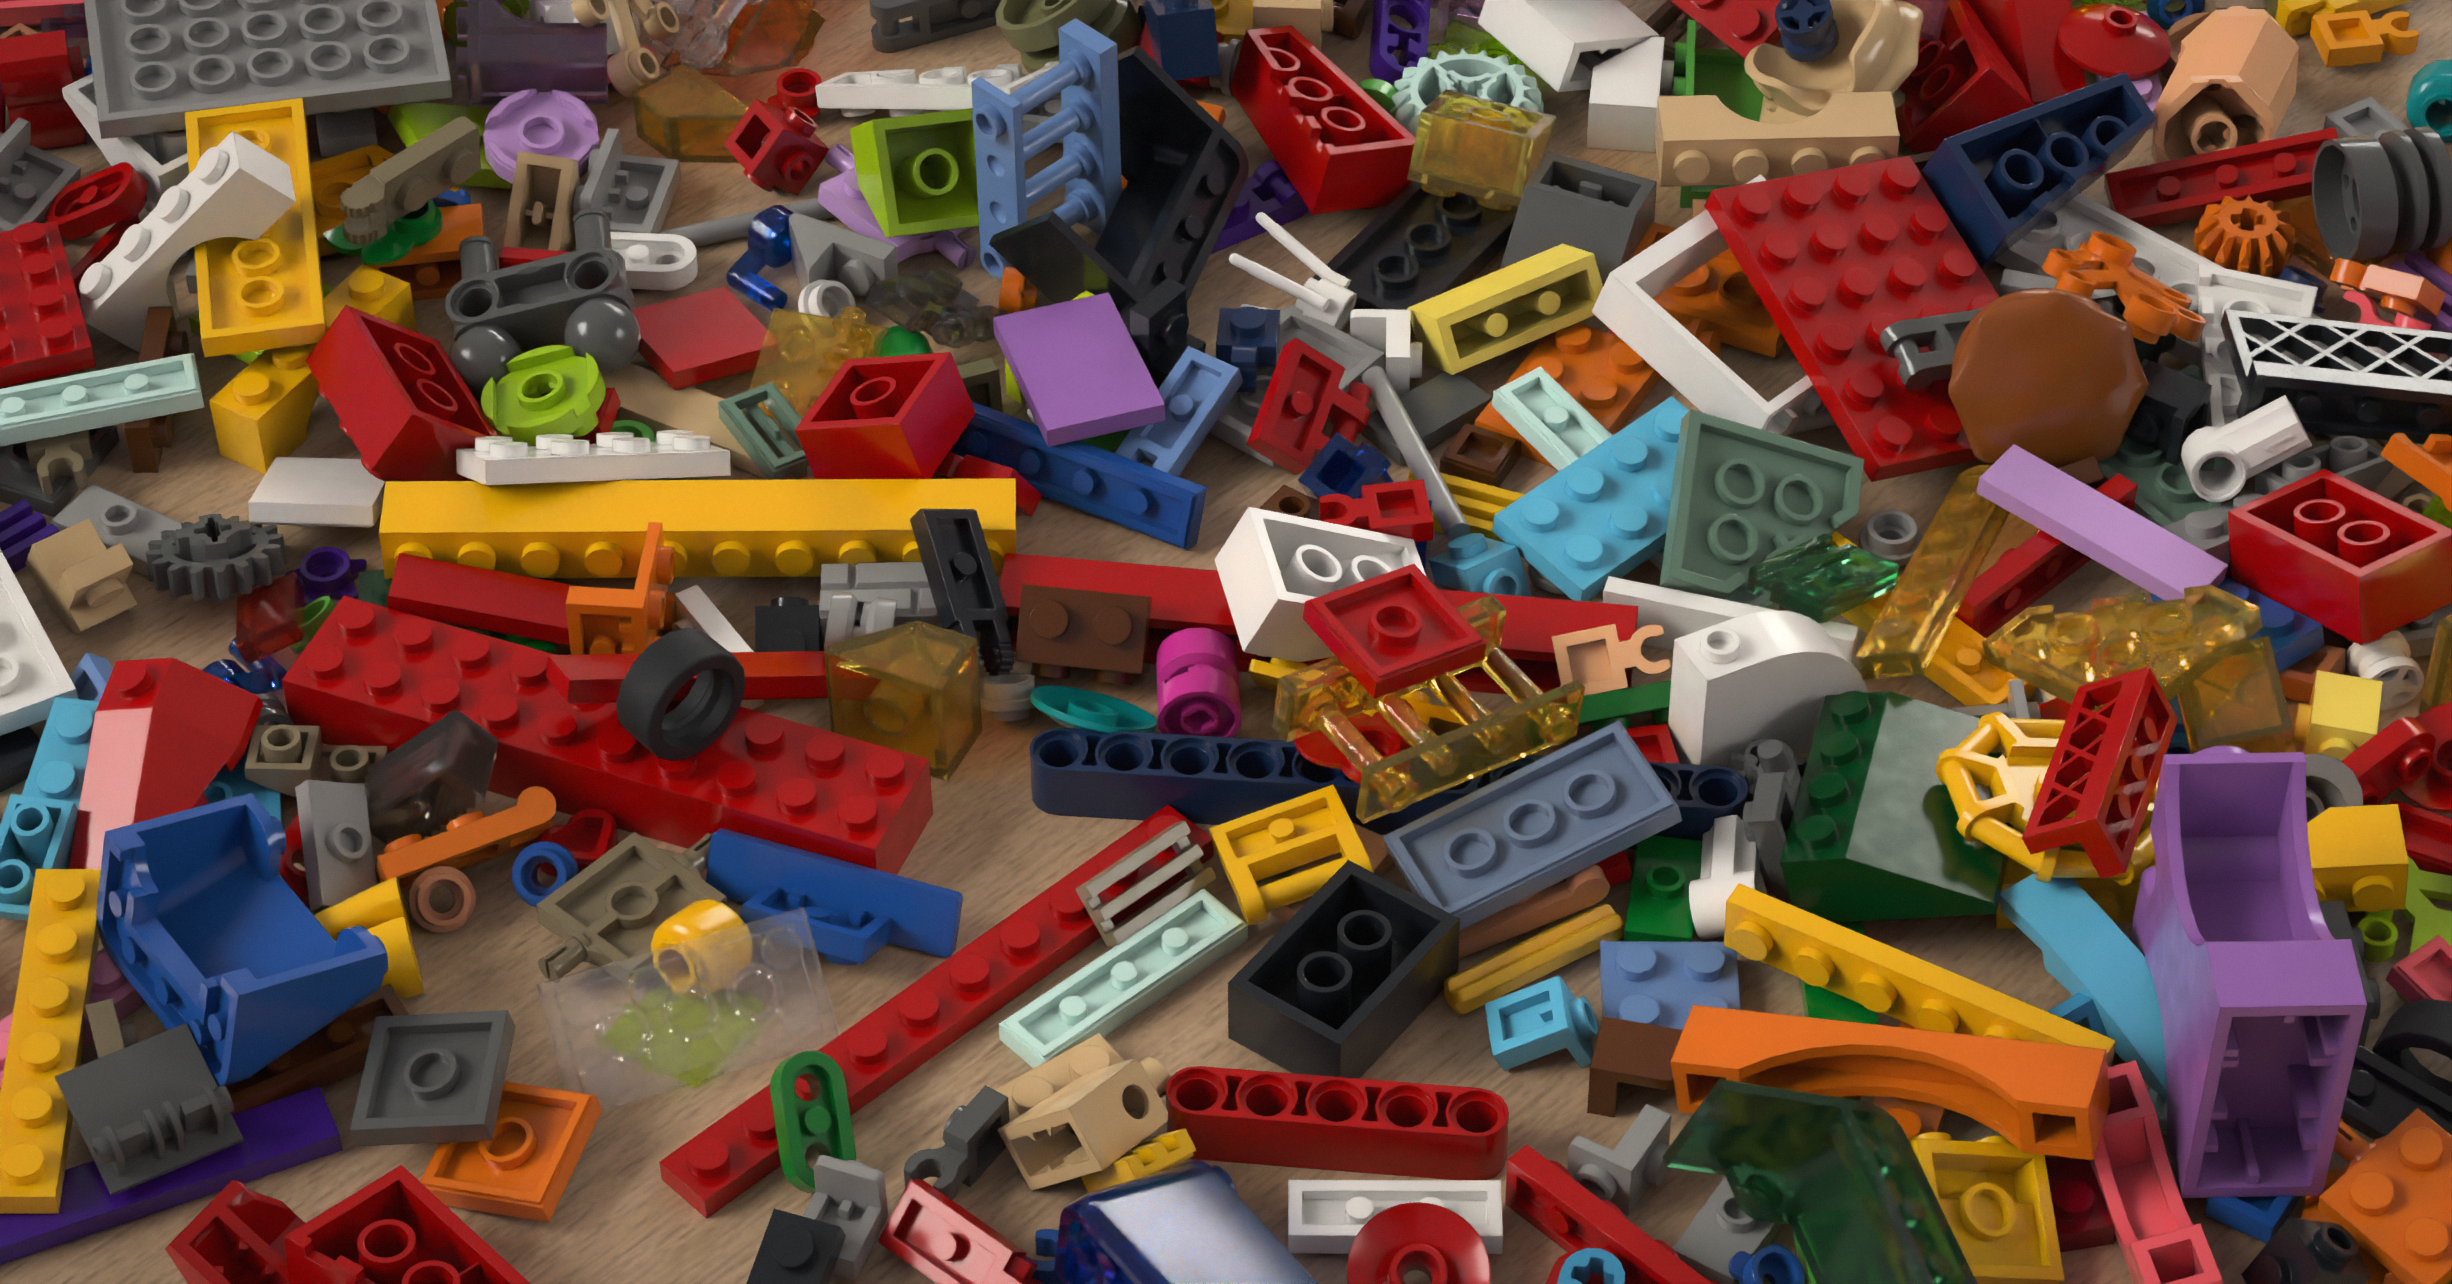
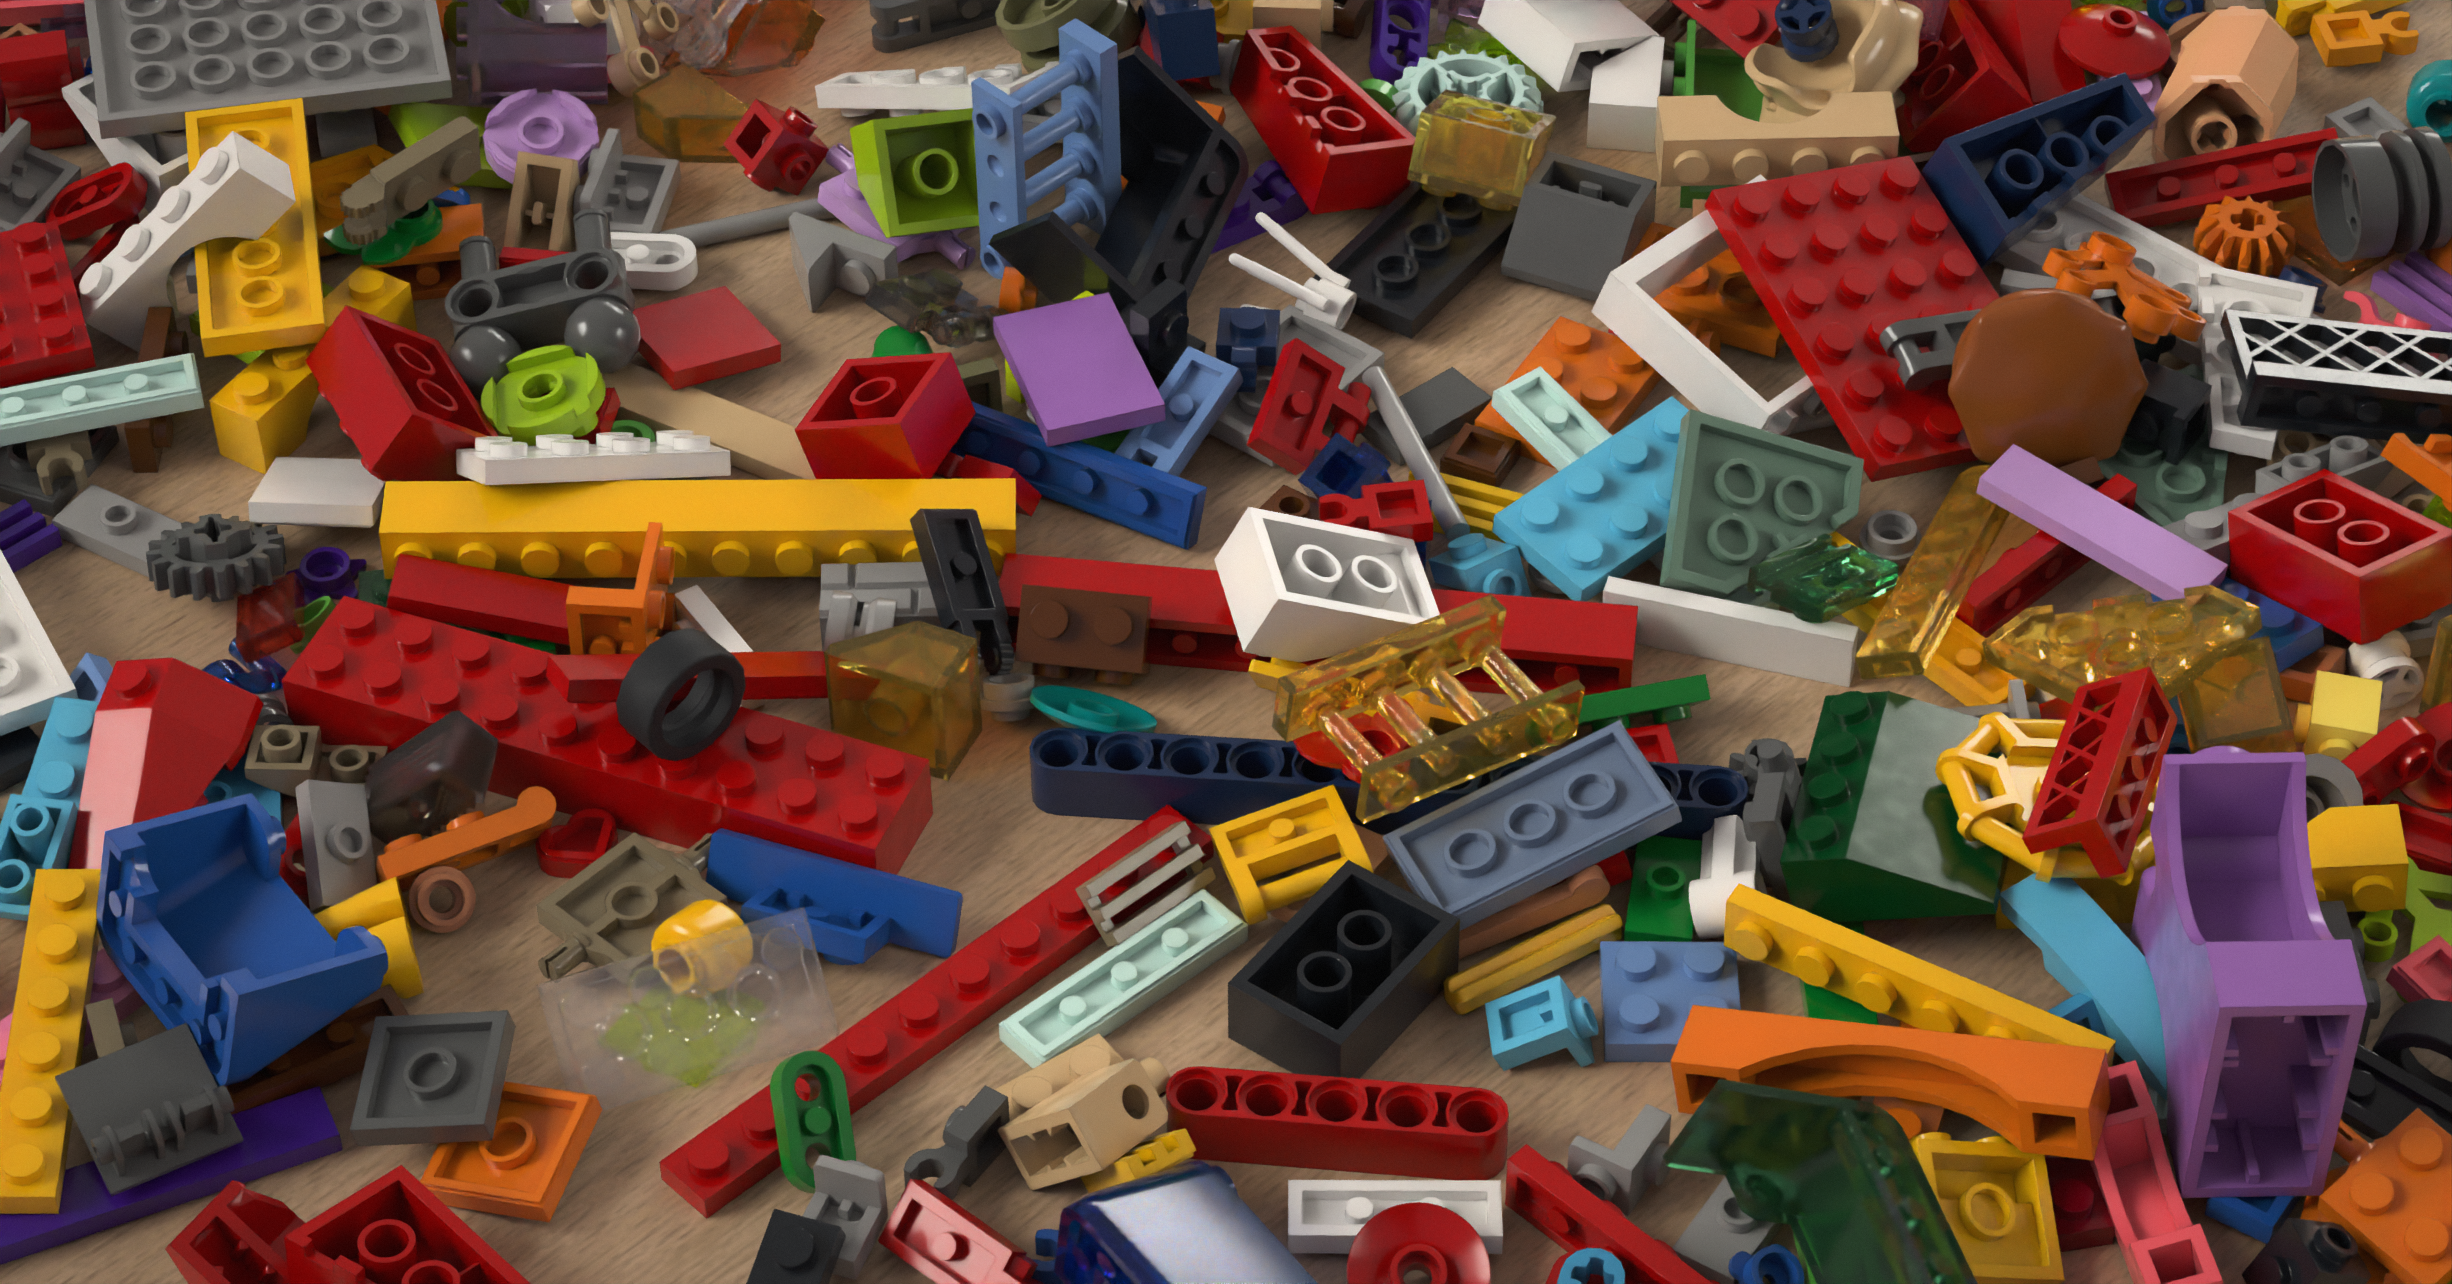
tan brick [25,518,138,634] -> none
blue plate [512,841,579,907] -> none
sand green tile [718,382,810,480] -> none
clear blue plate [726,205,794,313] -> none
clear yellow hinge [749,306,889,419] -> none
black bracket [755,596,821,652] -> none
red plate [767,68,822,120] -> none
white plate [798,279,856,339] -> none
dark pink wheel [1156,628,1241,738] -> none
red tile [1303,564,1487,699] -> none
white bracket [1350,309,1422,397] -> none
light yellow brick [1407,243,1603,375] -> none
light nougat plate [1551,624,1671,699] -> none
reddish brown panel [1587,1016,1683,1117] -> none
white brick [1668,610,1868,768] -> none
white piece [2181,395,2312,502] -> none
orange plate [2329,258,2446,317] -> none

